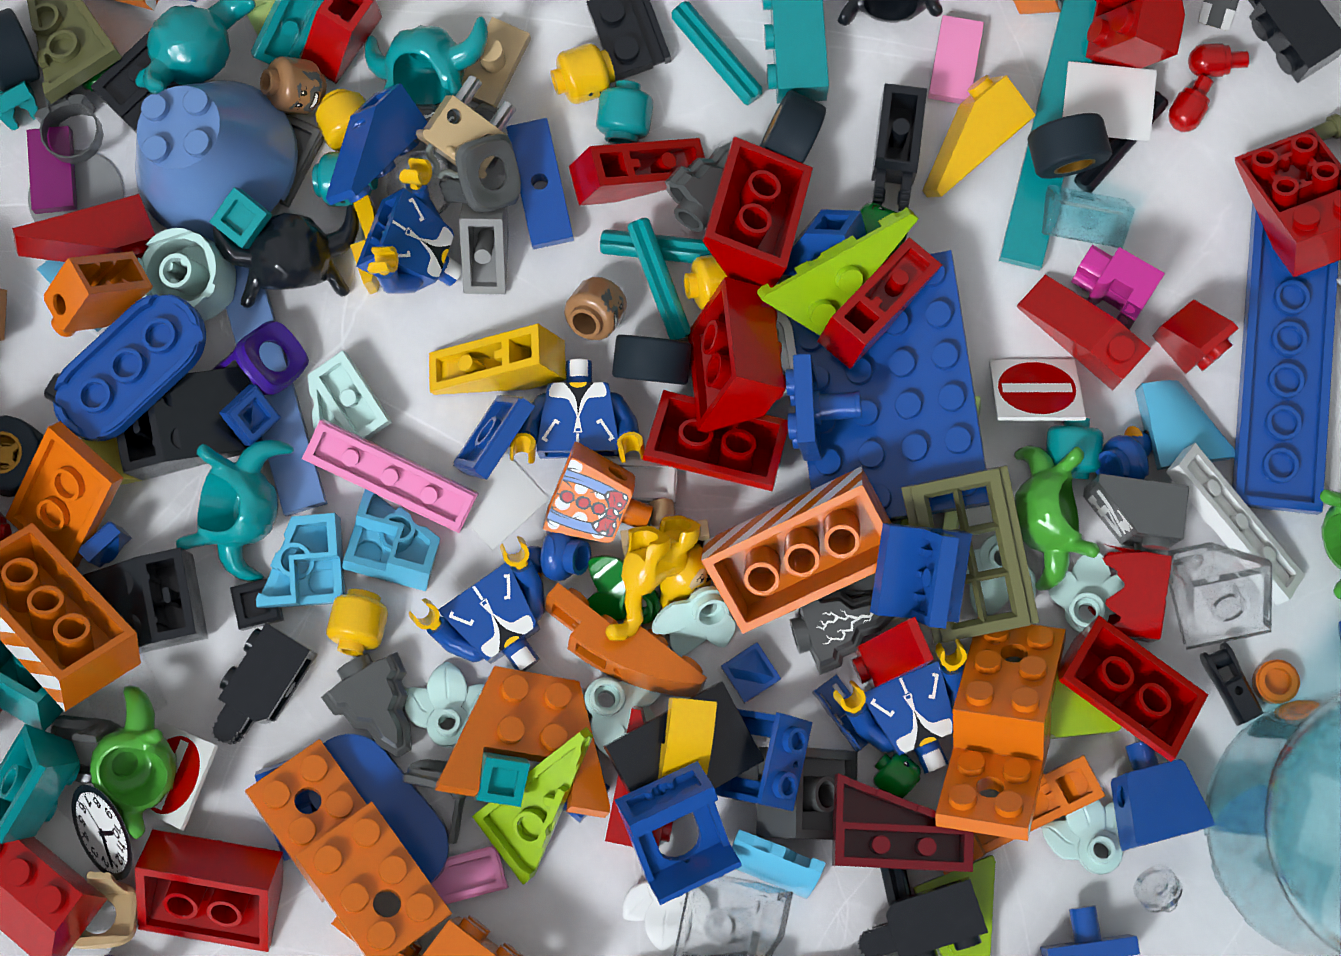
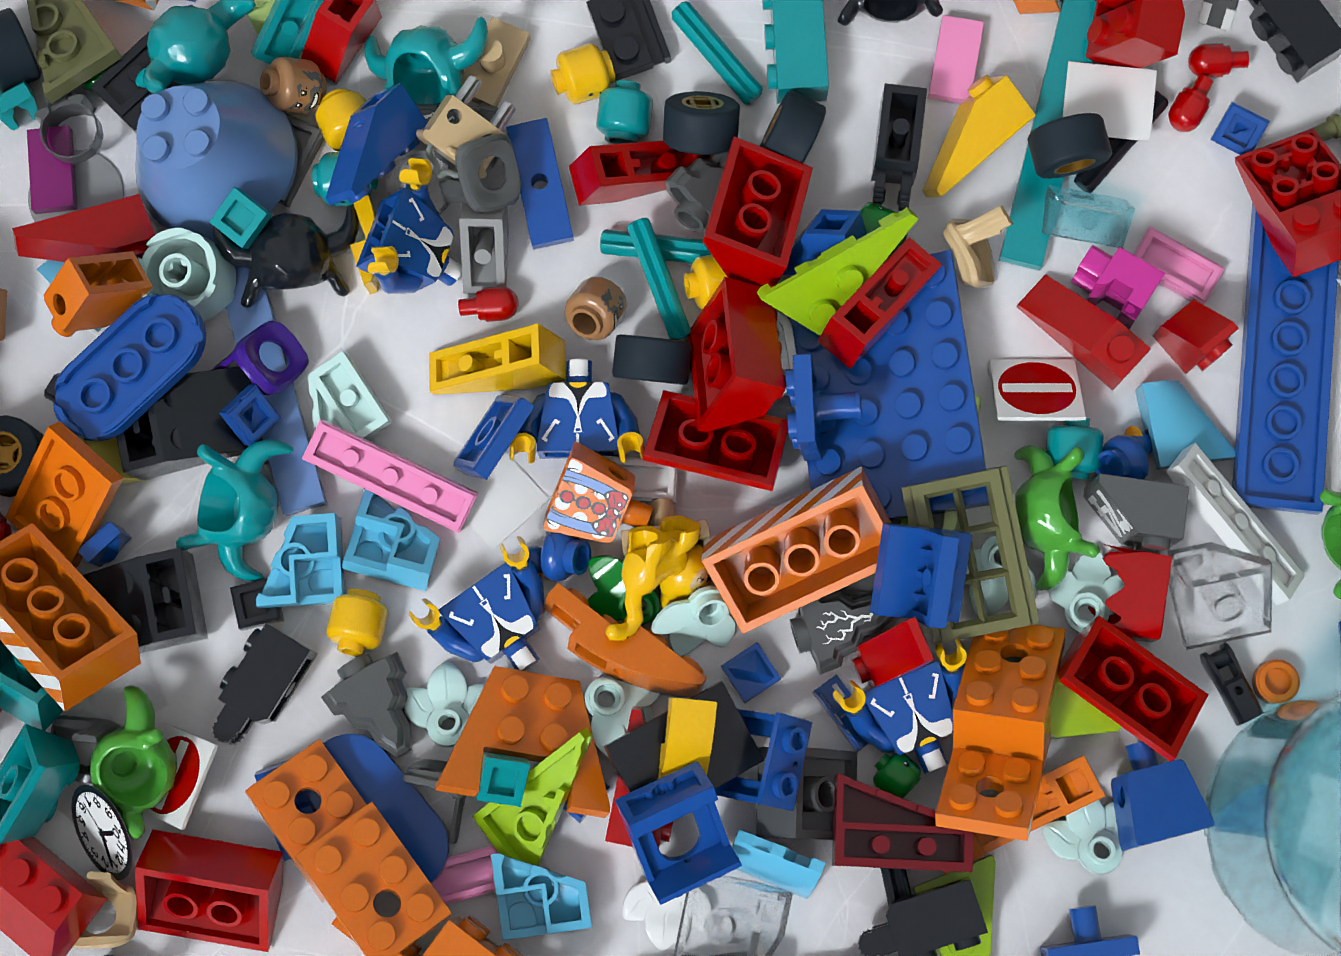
clear tile [1133,865,1183,913] -> none
none -> red cylinder [458,286,519,322]
none -> medium azure slope [491,853,592,941]
none -> black wheel [663,91,740,155]
none -> tan piece [943,205,1013,288]
none -> bright pink tile [1133,226,1225,305]
none -> blue tile [1210,101,1270,155]

